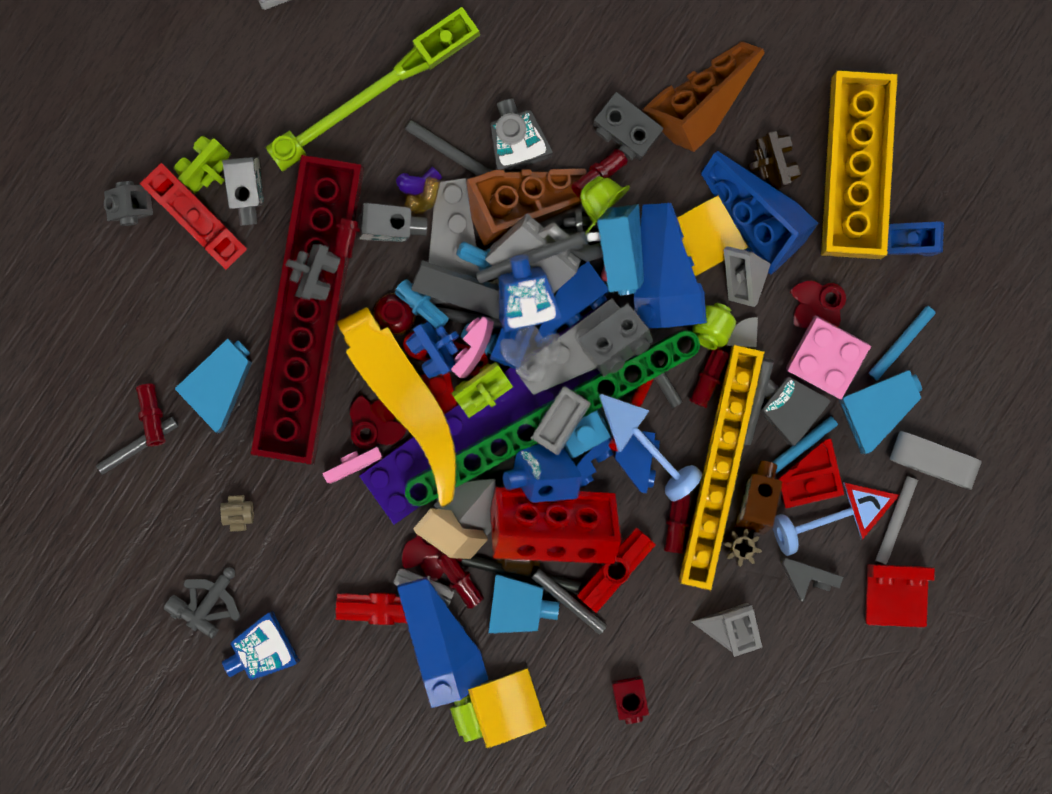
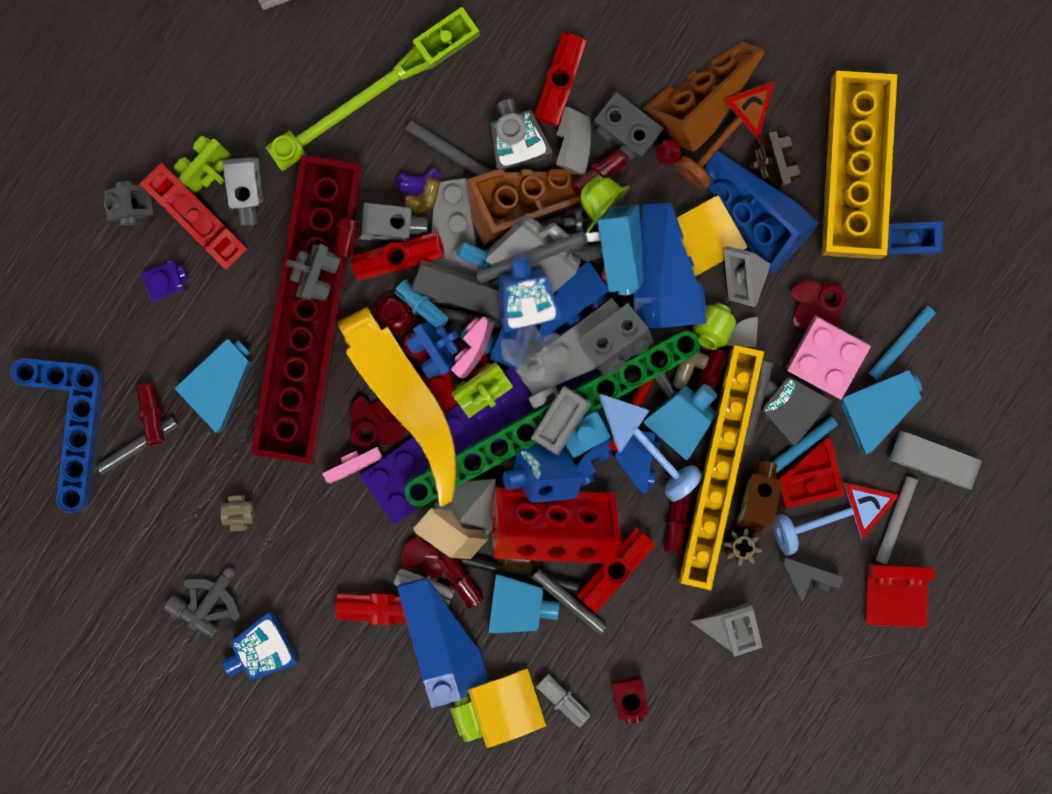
none -> blue beam [11,358,104,513]
none -> dark purple bracket [141,259,189,302]
none -> red piece [351,232,445,281]
none -> light grey tile [529,386,559,409]
none -> red piece [534,33,587,127]
none -> light grey axle [535,674,590,727]
none -> light grey slope [556,107,591,175]
none -> dark azure torso [643,384,717,460]
none -> dark red axle [657,138,681,166]
none -> dark tan arm [672,350,709,389]
none -> dark orange piece [674,81,774,191]

